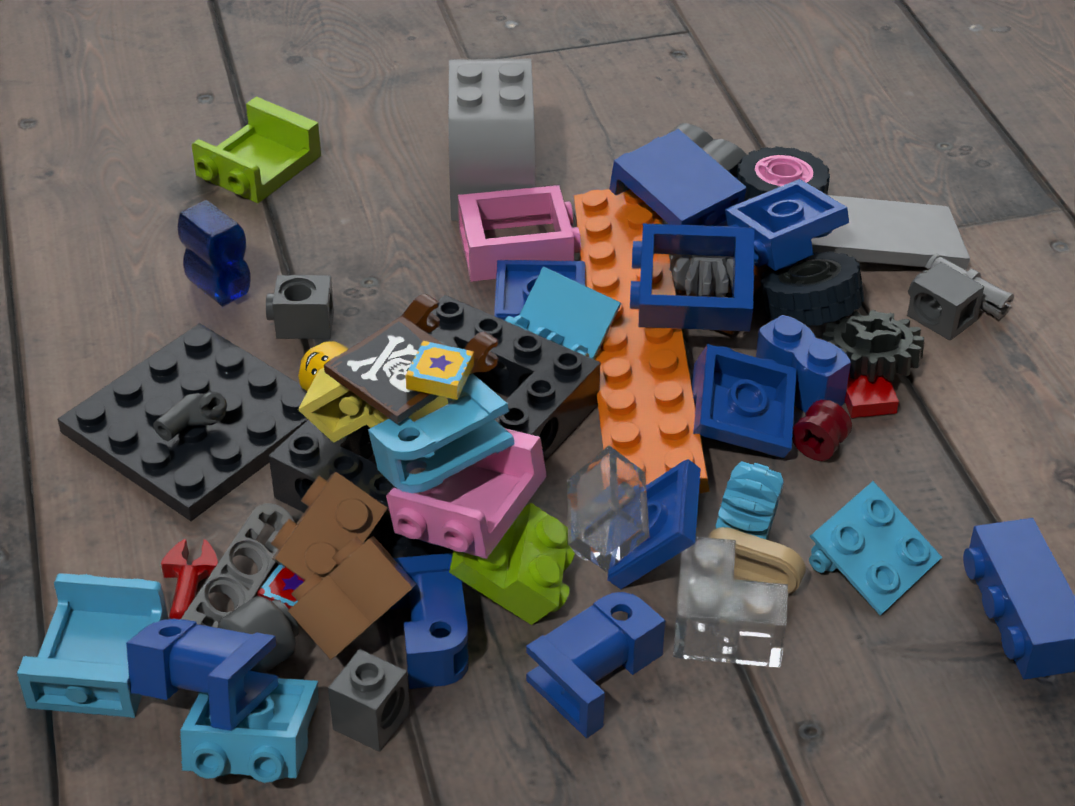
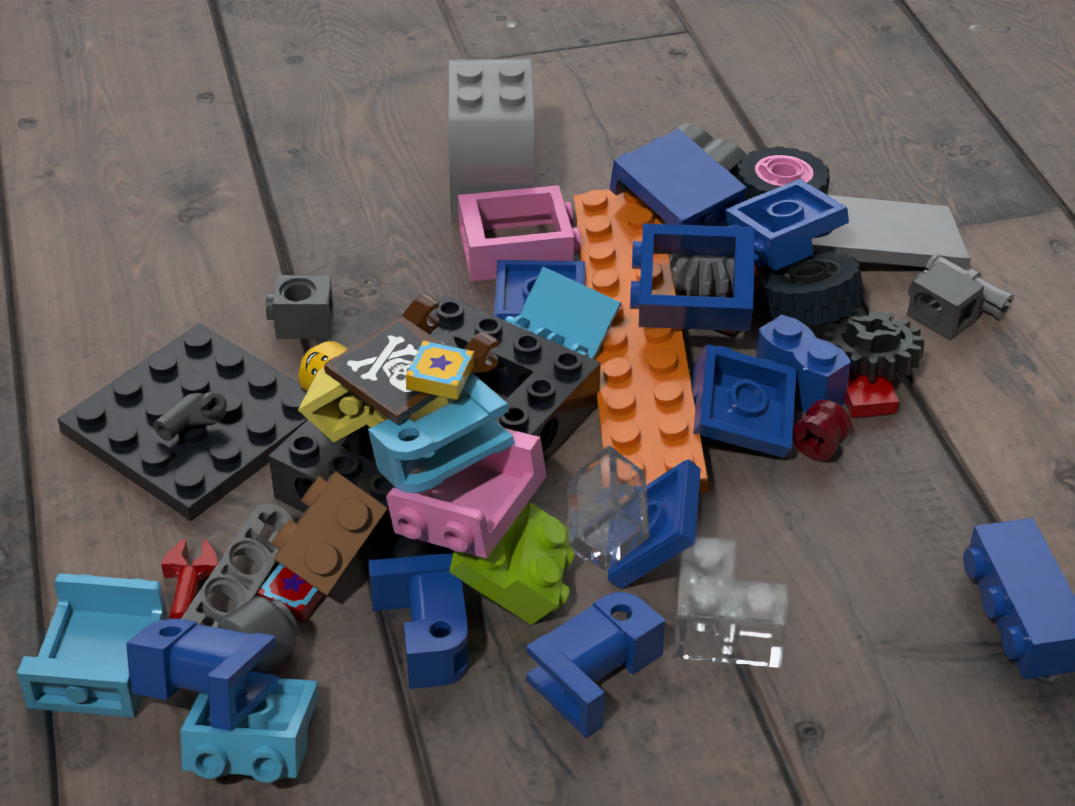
clear blue brick [178,200,251,307] -> none
lime panel [192,96,321,203] -> none
medium nougat brick [288,536,416,660] -> none
dark grey brick [328,649,410,752] -> none
tan tile [702,527,806,594] -> none
medium azure gear [715,461,784,540] -> none
medium azure hinge [809,481,942,615] -> none

